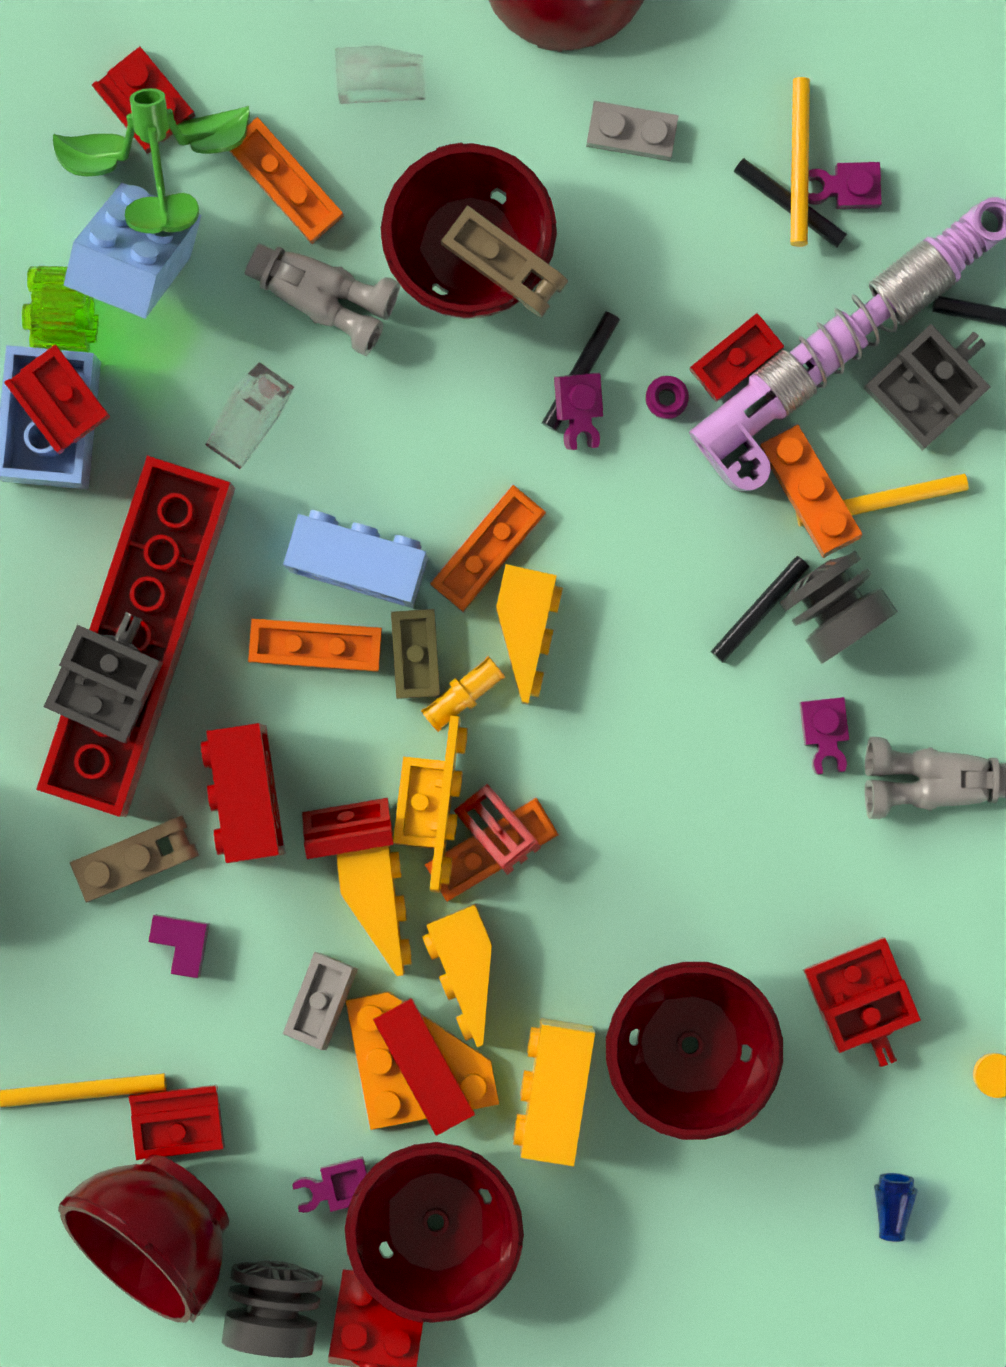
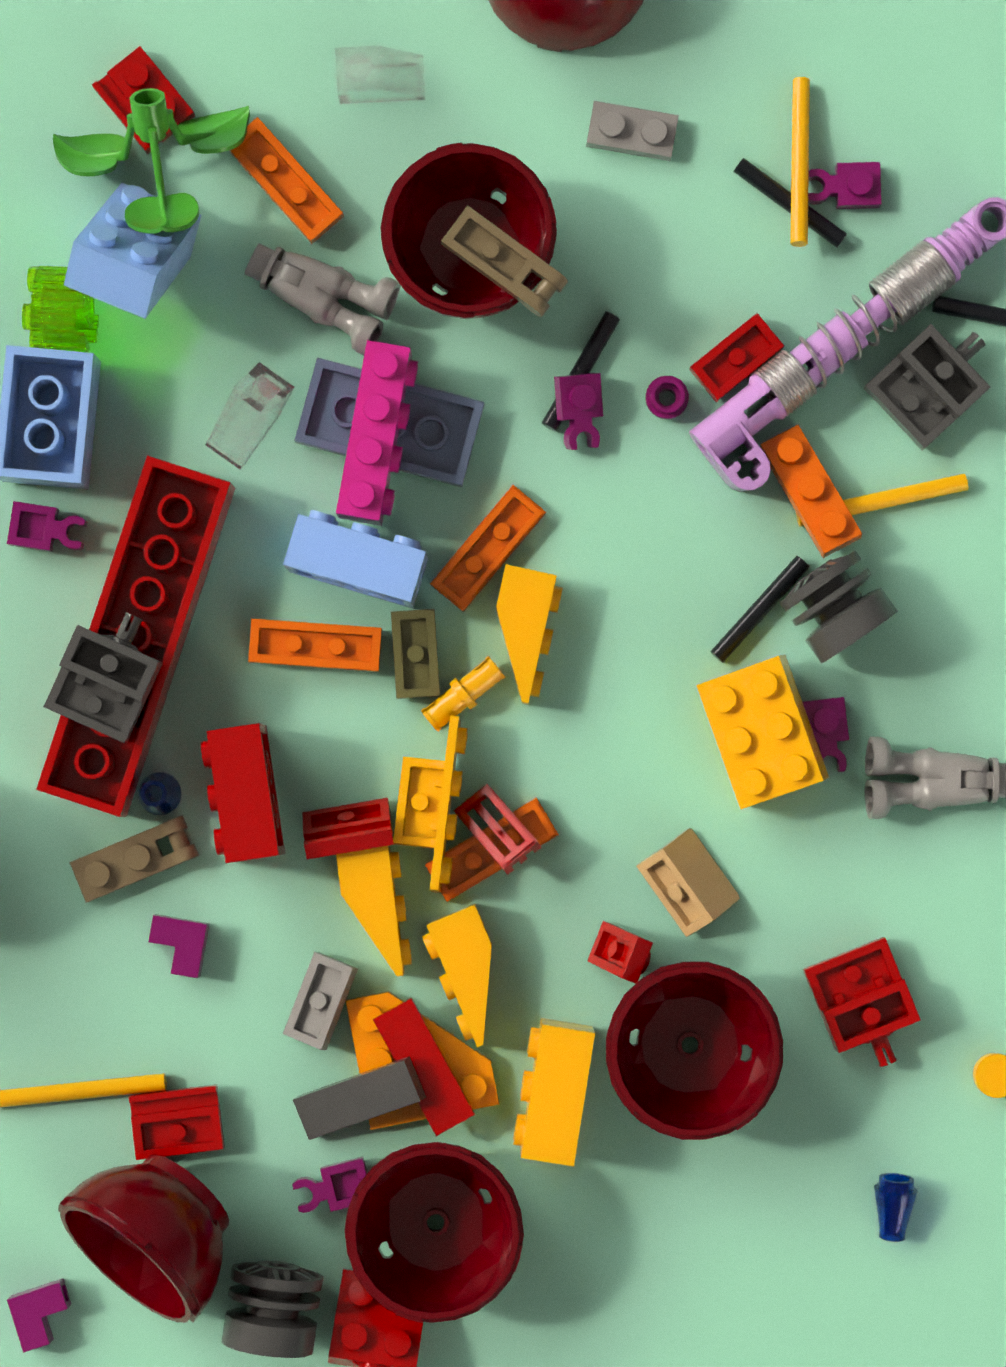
red plate [4,344,110,455] -> none
none -> magenta plate [7,501,88,552]
none -> magenta piece [7,1278,71,1353]
none -> clear blue cone [138,772,182,816]
none -> dark grey tile [293,1056,426,1140]
none -> sand blue plate [294,357,485,487]
none -> dark pink brick [336,340,418,526]
none -> red plate [587,921,653,984]
none -> tan panel [636,828,740,937]
none -> yellow brick [696,655,829,809]

